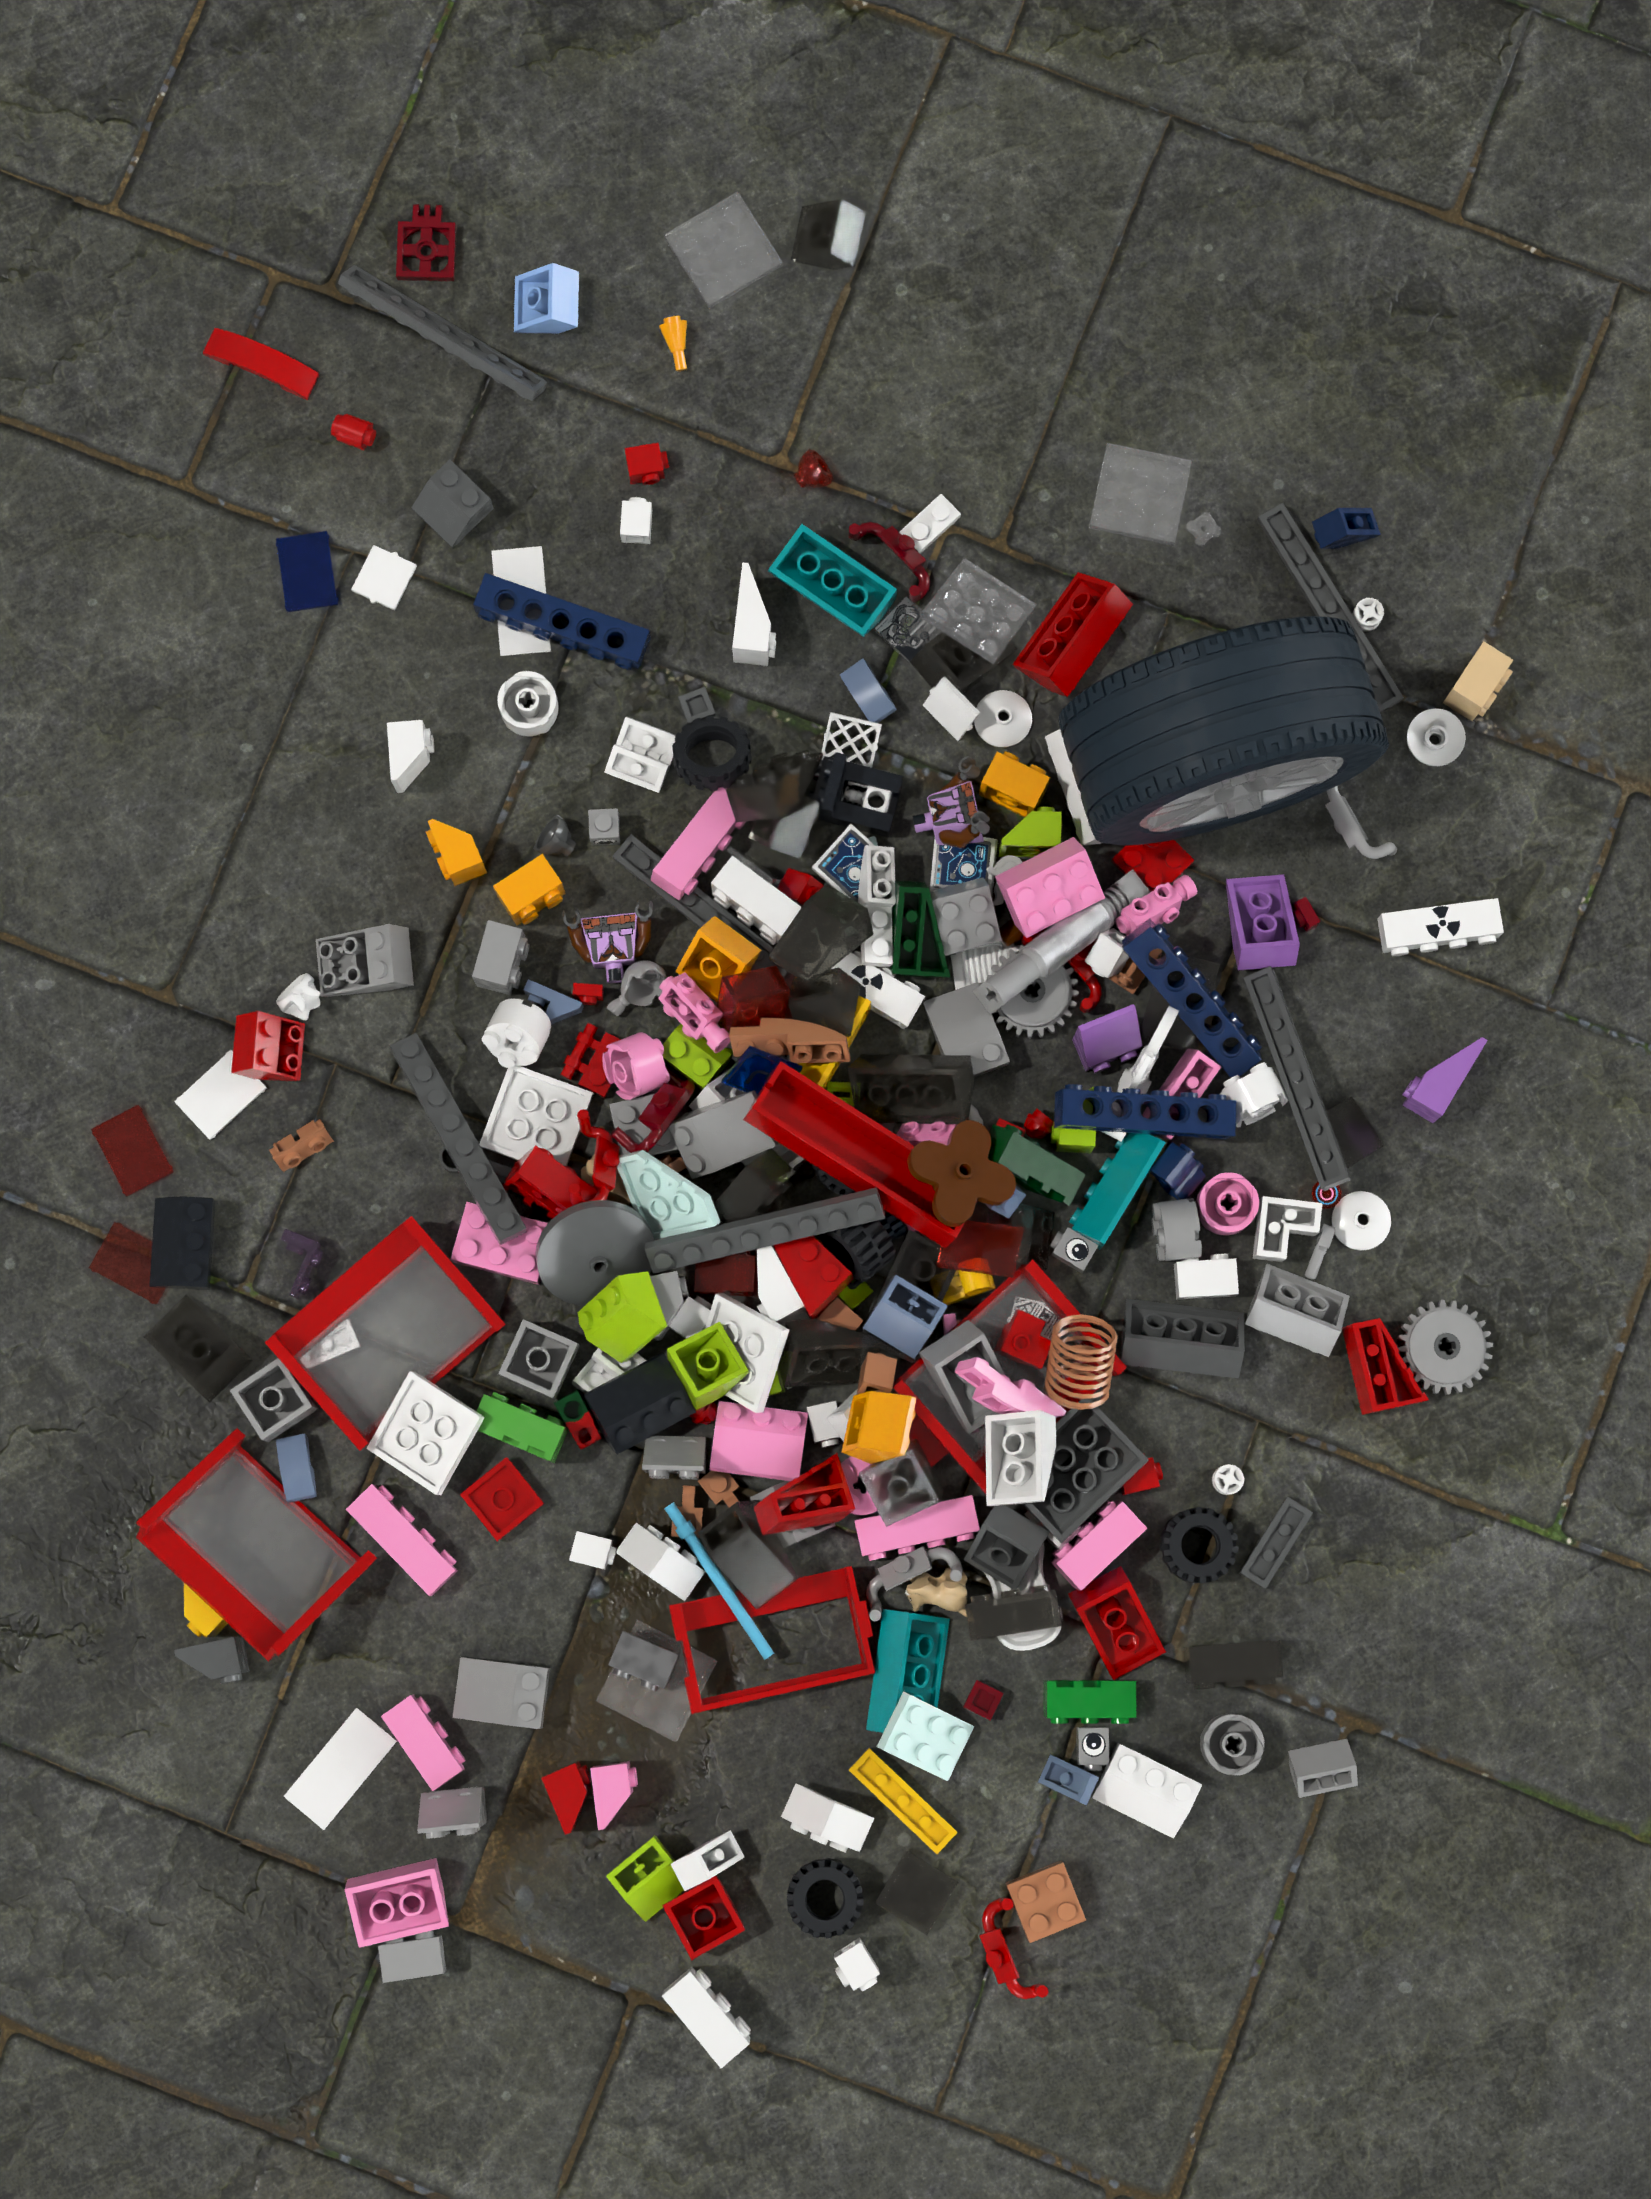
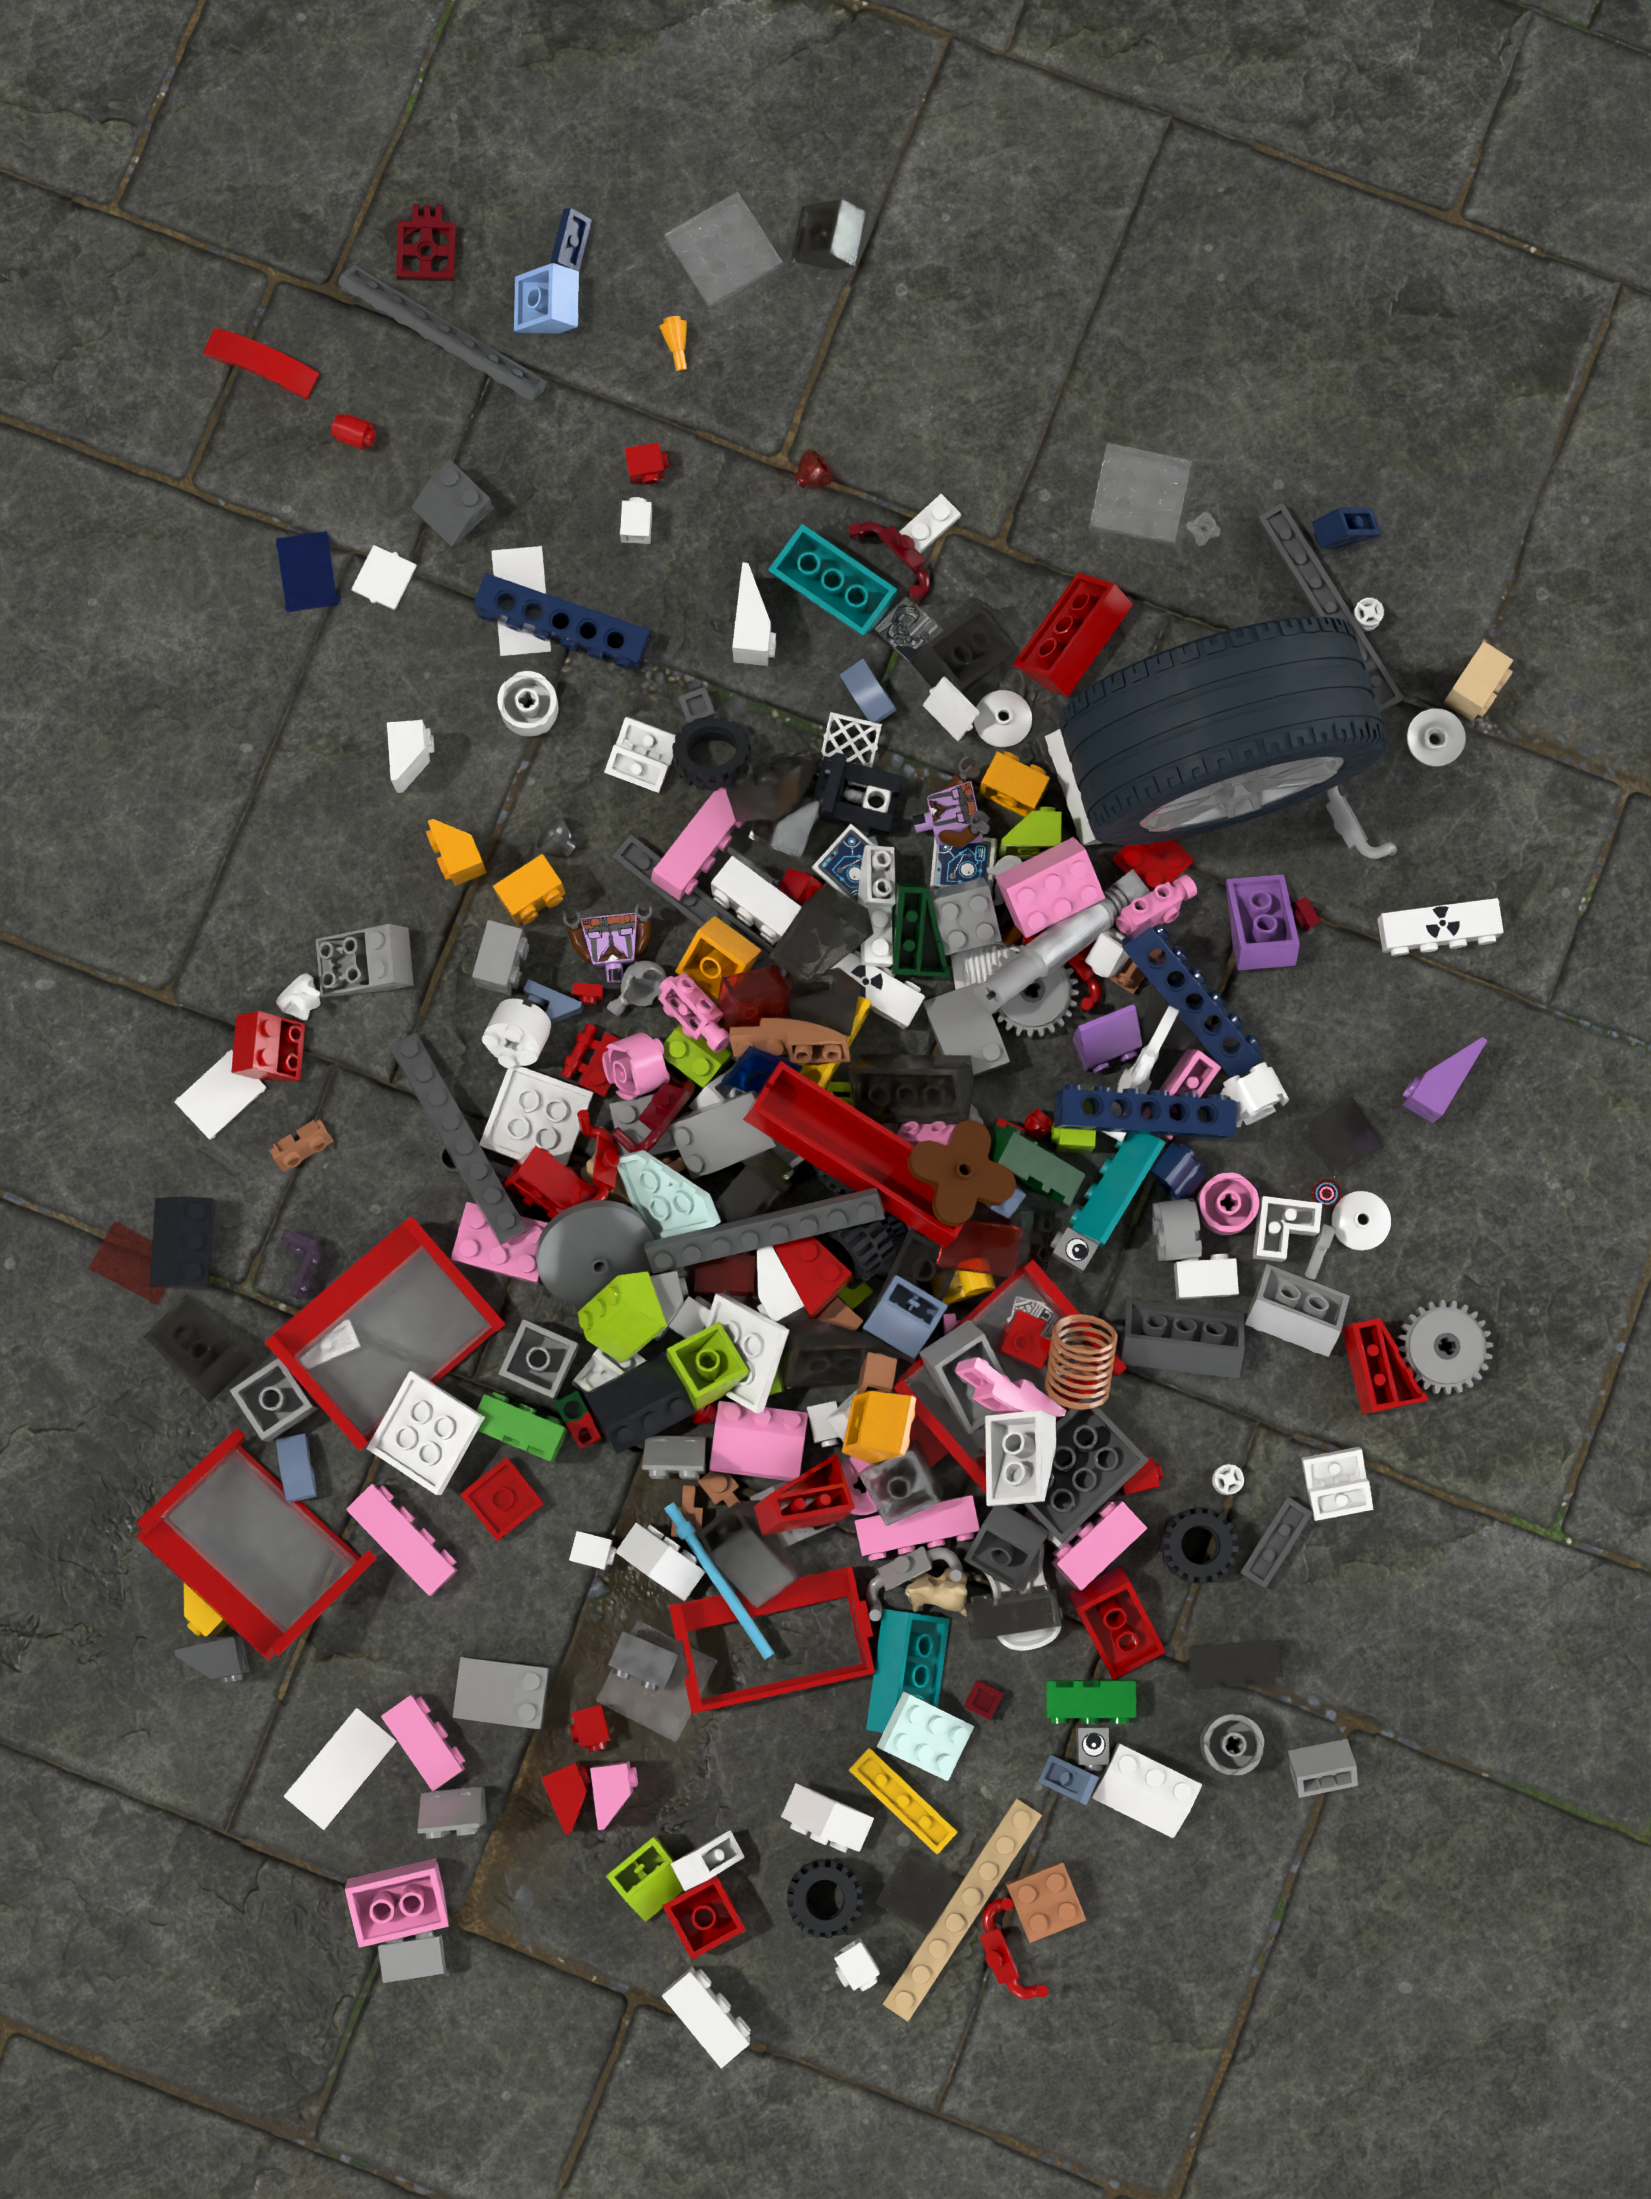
clear red piece [91,1105,173,1197] -> none
light grey brick [588,808,621,846] -> none
clear plate [920,558,1037,665] -> none
dark grey plate [1244,966,1351,1191] -> none
none -> dark blue plate [550,208,592,271]
none -> red brick [569,1704,612,1752]
none -> tan plate [882,1798,1042,2021]
none -> white slope [1301,1447,1374,1521]

